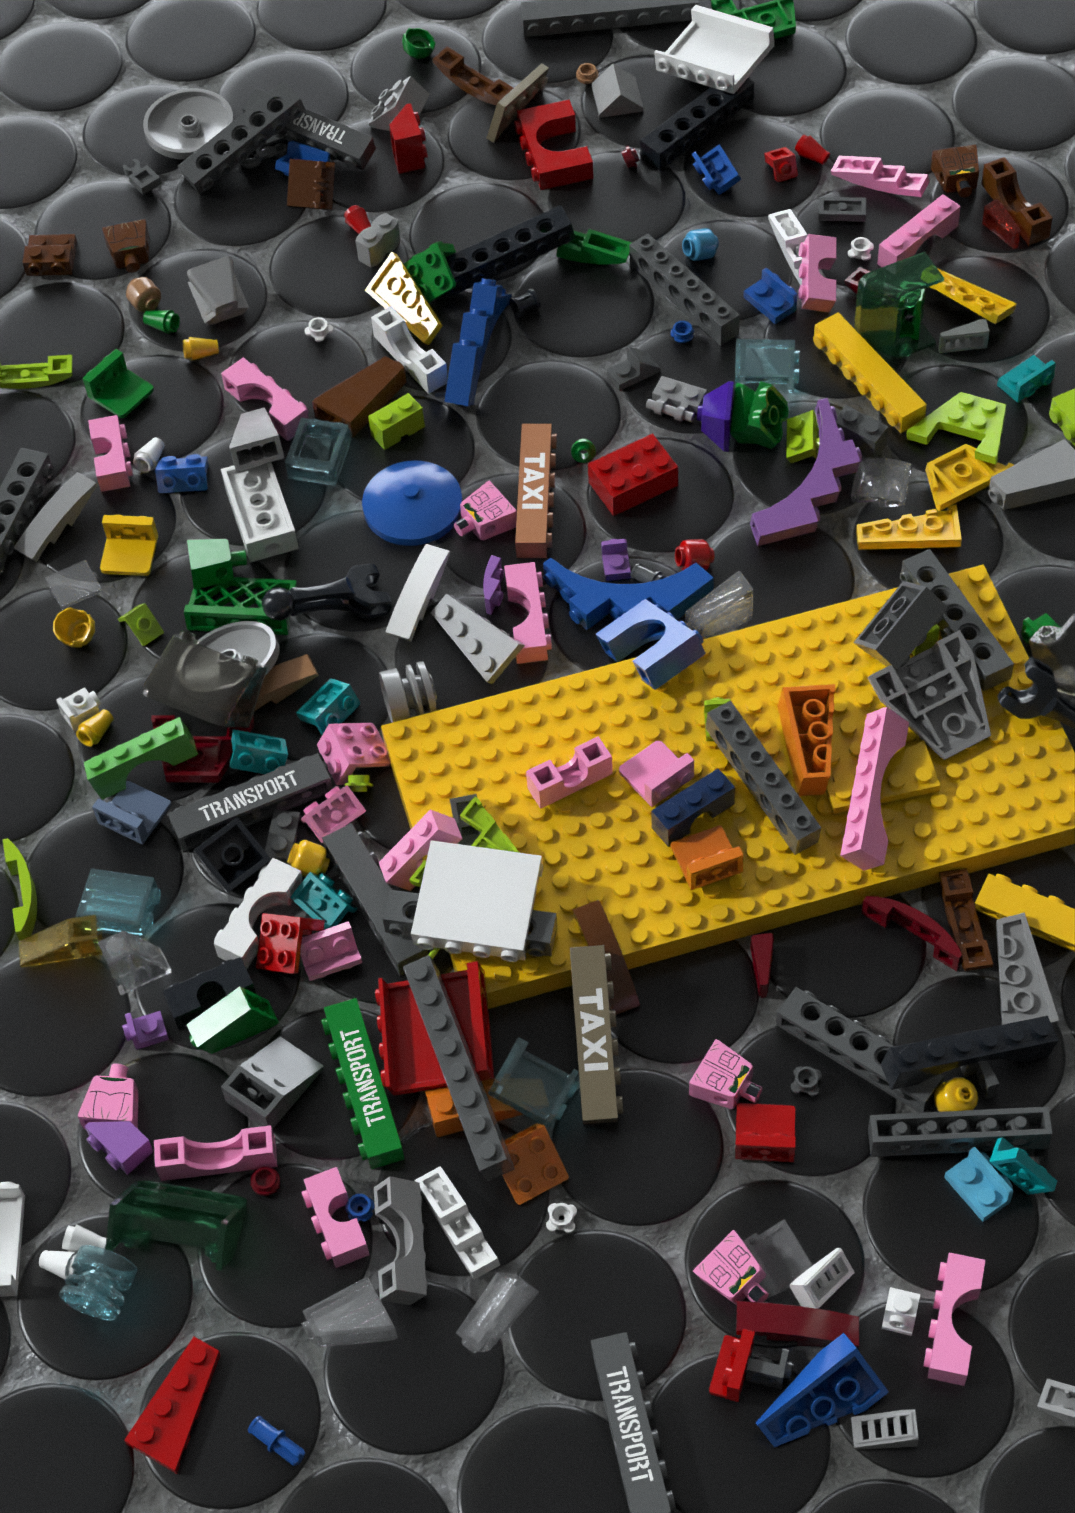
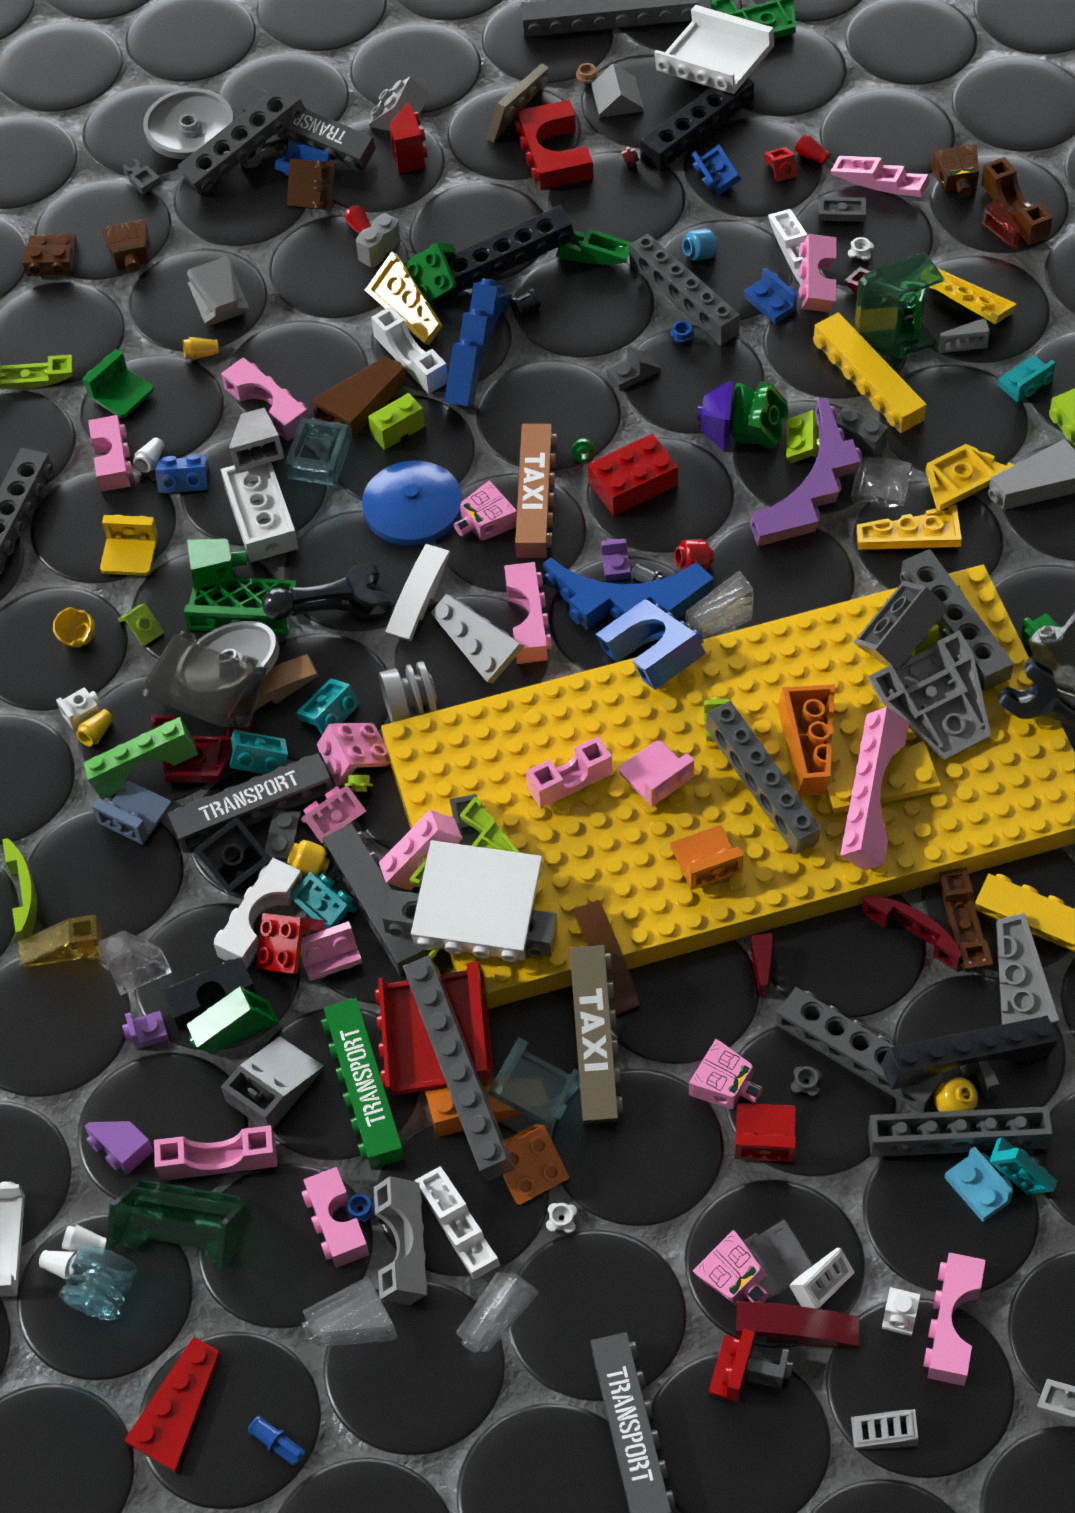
light grey slope [14,472,98,562] -> none
clear piece [45,560,102,609] -> none
clear light blue brick [76,868,161,938] -> none
bright pink torso [78,1064,138,1129] -> none
medium nougat head [126,277,161,312] -> none
green cone [143,310,180,334] -> none
dark red plate [251,1167,280,1196] -> none
white plate [304,317,333,342] -> none
green hair [402,28,436,59] -> none
reddish brown slope [433,46,513,105] -> none
medium lavender slope [483,555,504,615] -> none
light grey plate [646,376,707,422] -> none
dark blue arch [651,769,735,847] -> none
clear light blue panel [735,339,799,392] -> none
blue wedge [756,1333,889,1447] -> none
bright pink arch [877,194,961,276] -> none
lime wing [907,392,1006,465] -> none

